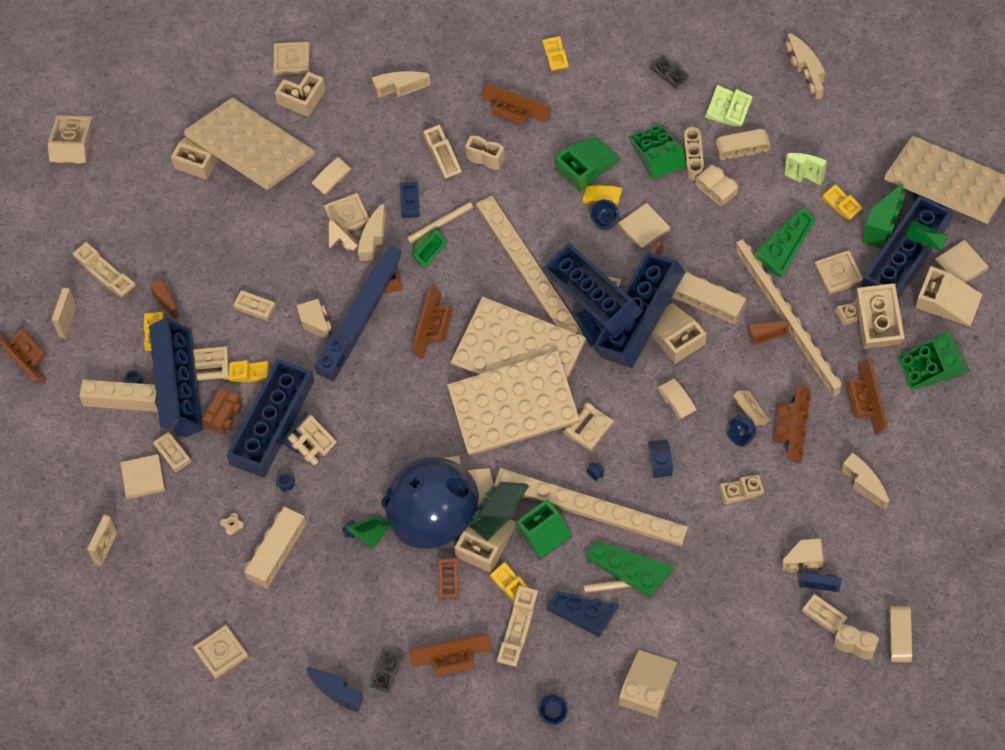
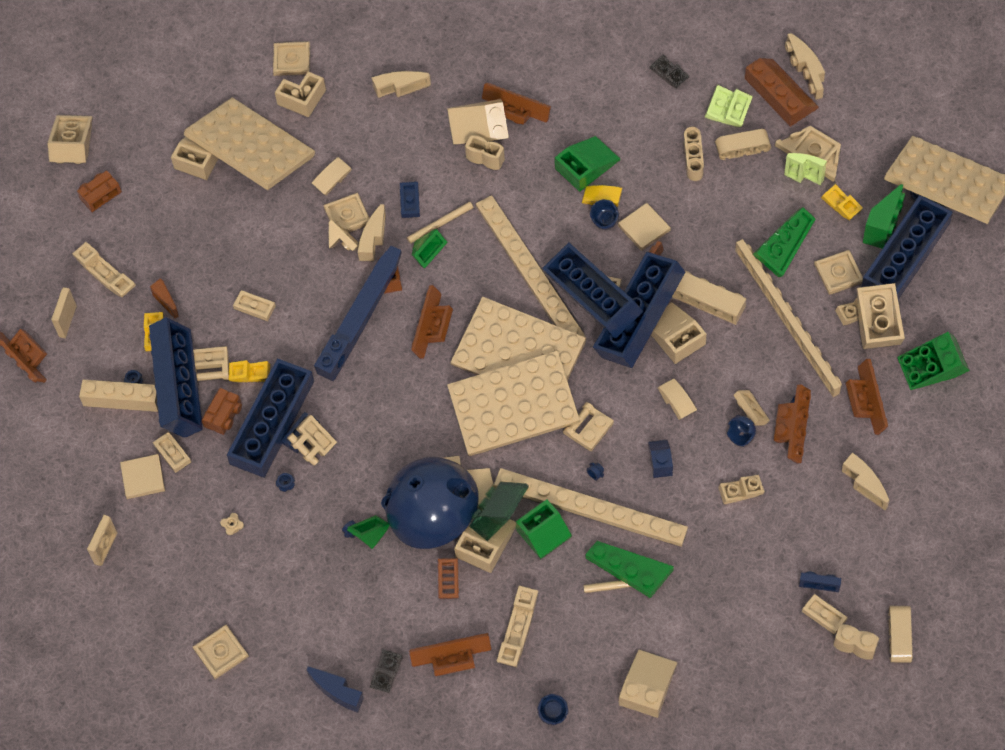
tan brick [244,507,307,589] -> none
tan slope [296,299,332,340] -> none
tan slope [422,125,462,179] -> none
yellow slope [489,562,529,602] -> none
yellow slope [542,36,569,71] -> none
dark blue wing [547,591,619,638] -> none
dark blue plate [573,311,603,347] -> none
green slope [629,124,686,179] -> none
tan brick [695,165,738,207] -> none
dark orange slope [747,321,789,345] -> none
tan slope [782,539,824,573] -> none
green slope [905,221,948,251] -> none
tan slope [916,266,983,327] -> none
tan tile [934,240,989,283] -> none
none -> dark orange brick [77,170,122,212]
none -> tan slope [447,99,509,145]
none -> dark orange slope [745,58,819,127]
none -> tan wing [775,126,841,182]

